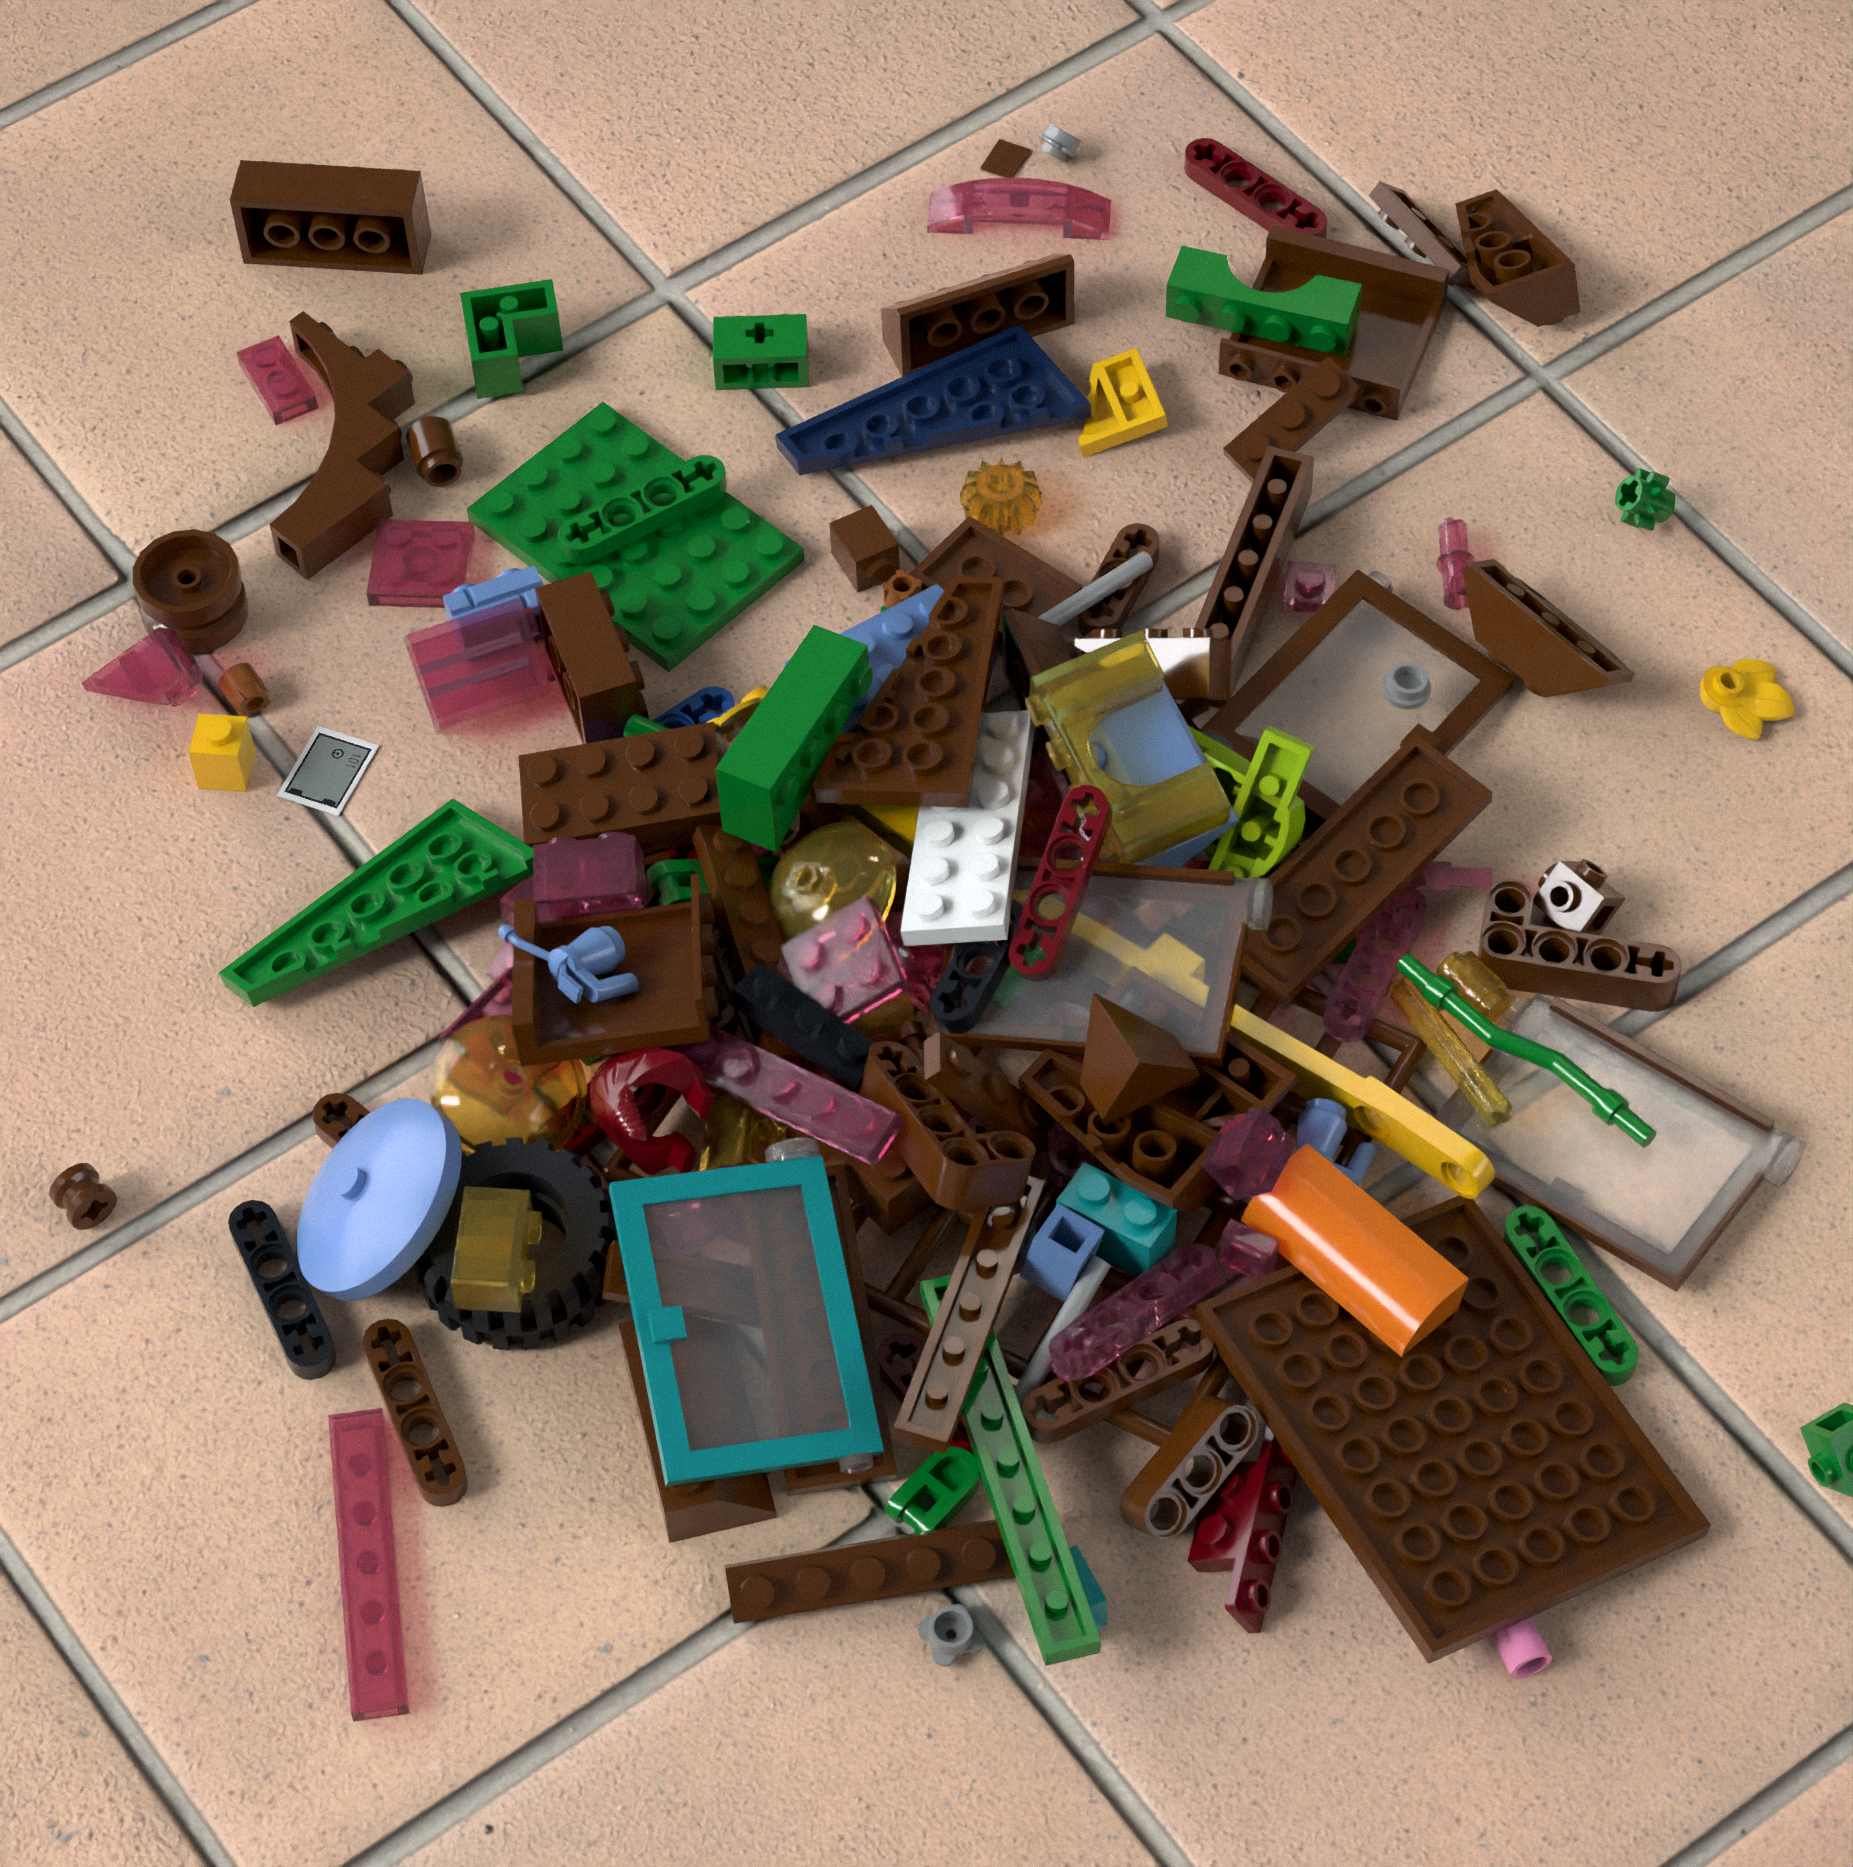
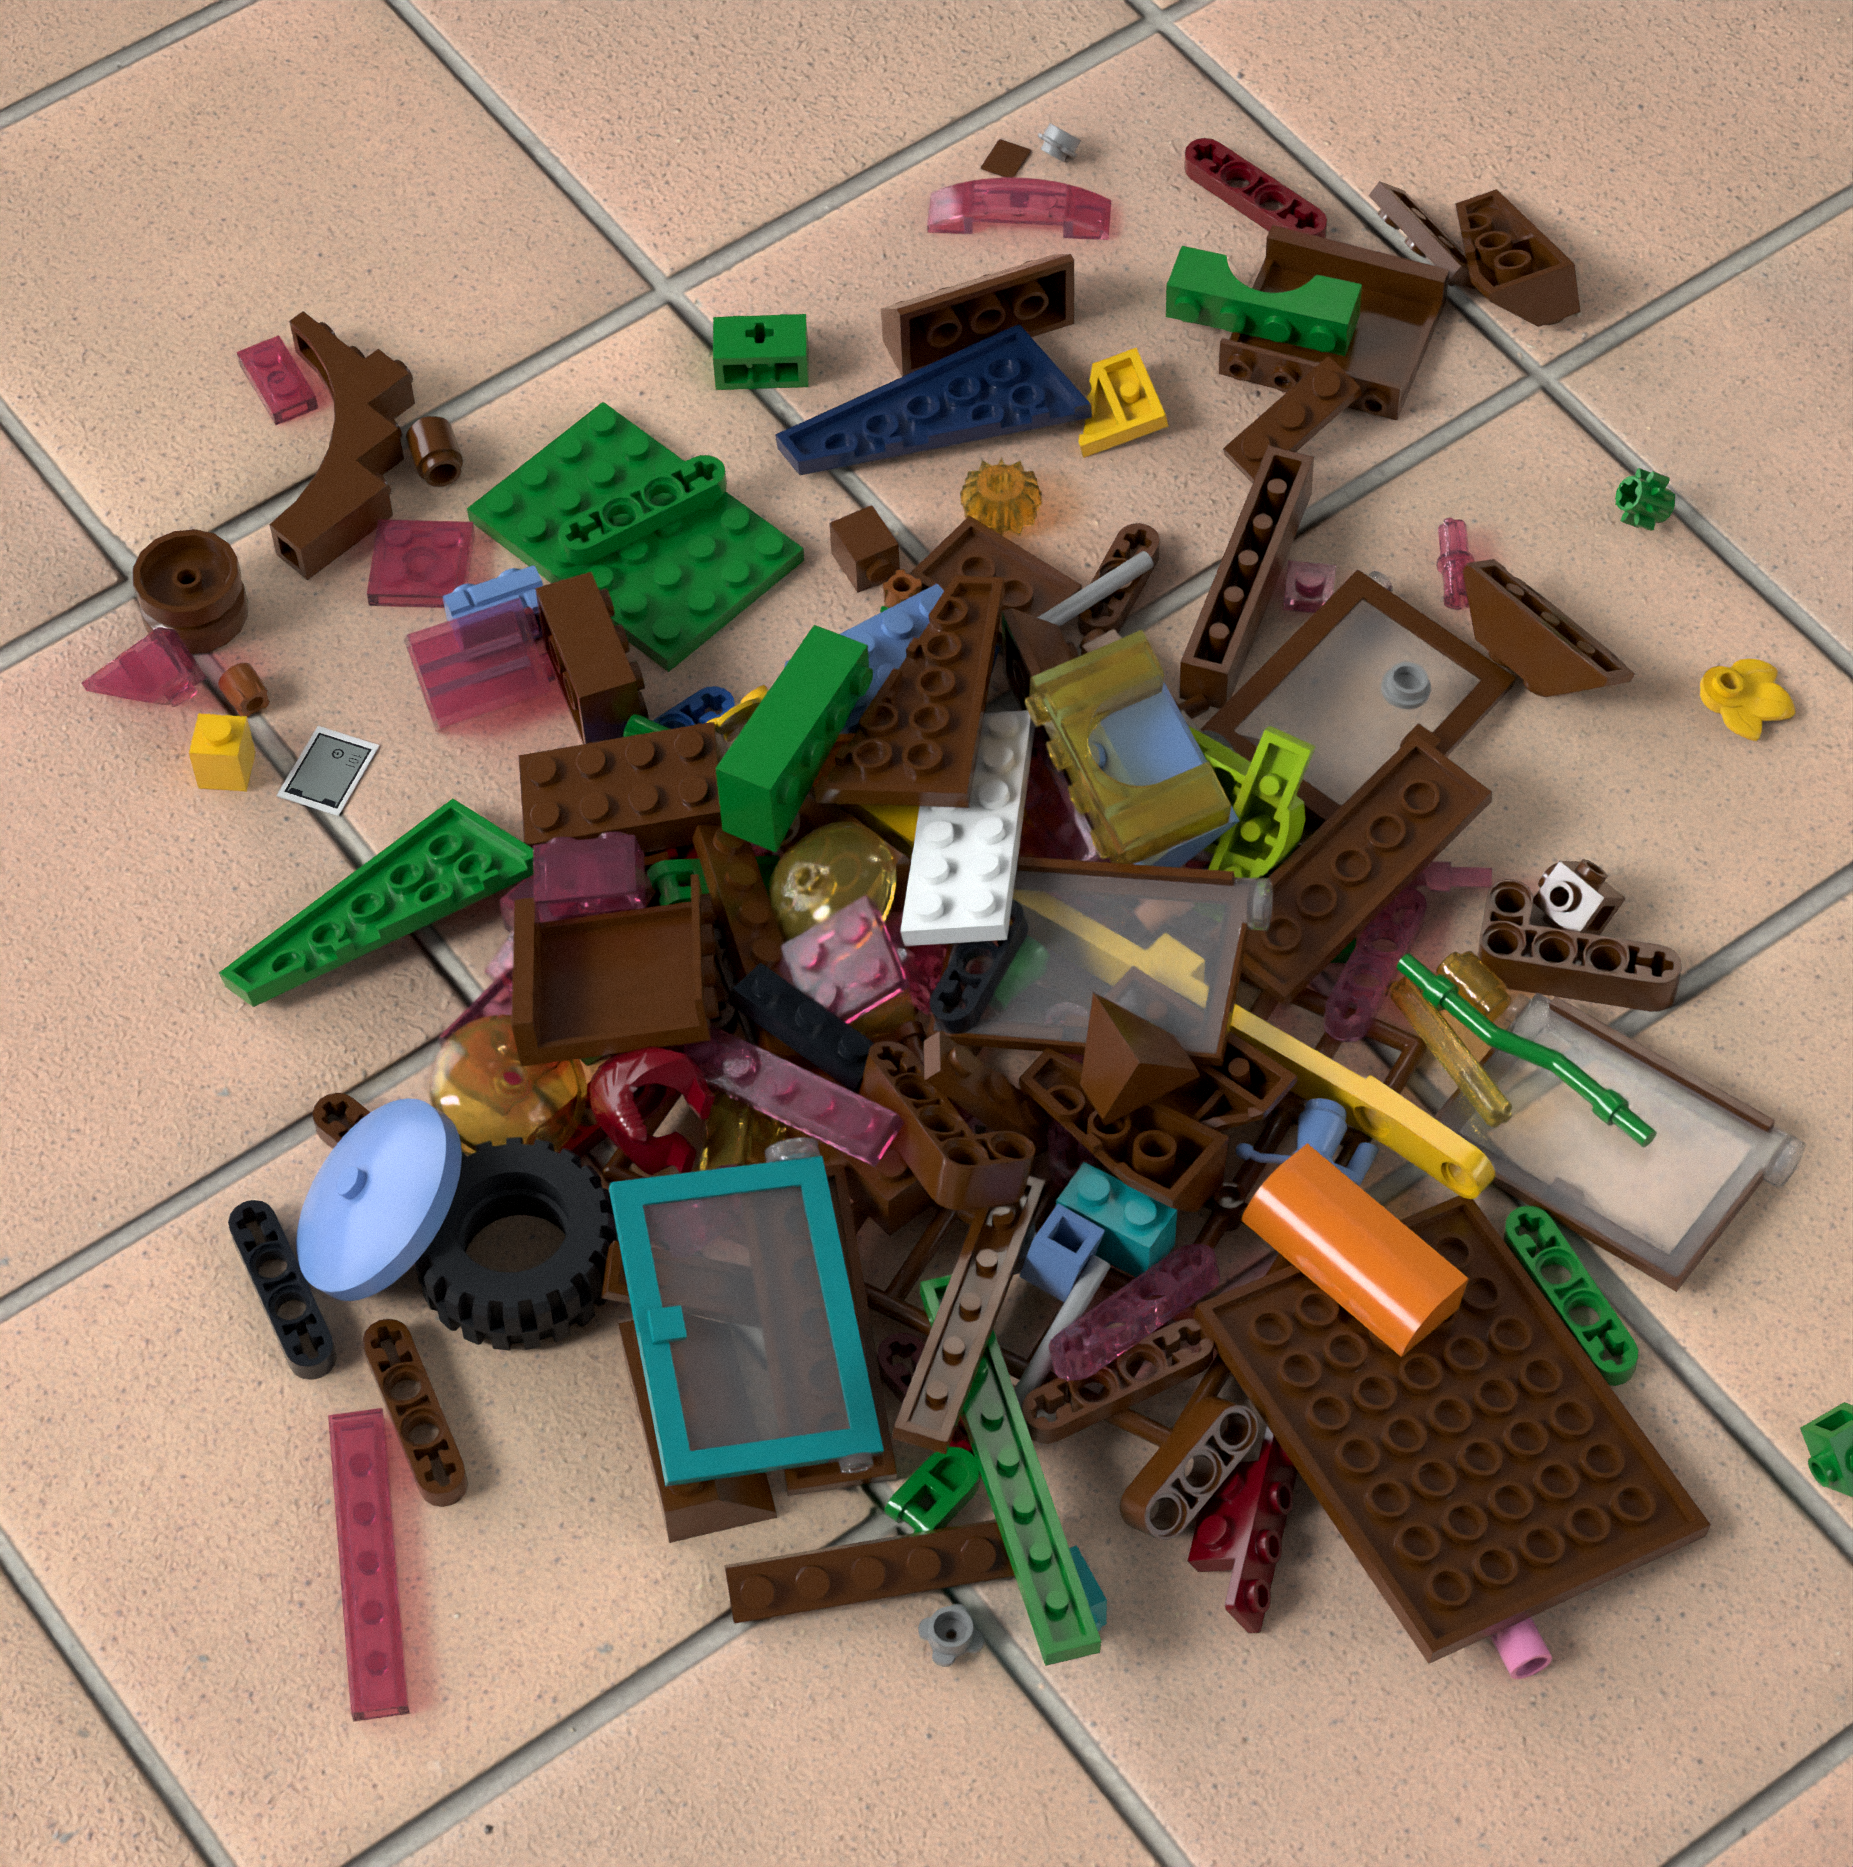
reddish brown wheel [49,1163,117,1230] -> none
reddish brown brick [230,160,431,275] -> none
clear yellow brick [451,1186,542,1313] -> none
green brick [460,279,563,399] -> none
medium blue piece [498,924,639,1003] -> none
dark red beam [1009,785,1113,982] -> none
reddish brown slope [1075,628,1231,700] -> none
clear pink brick [1201,1108,1297,1201] -> none
clear pink tile [1220,1219,1279,1280] -> none

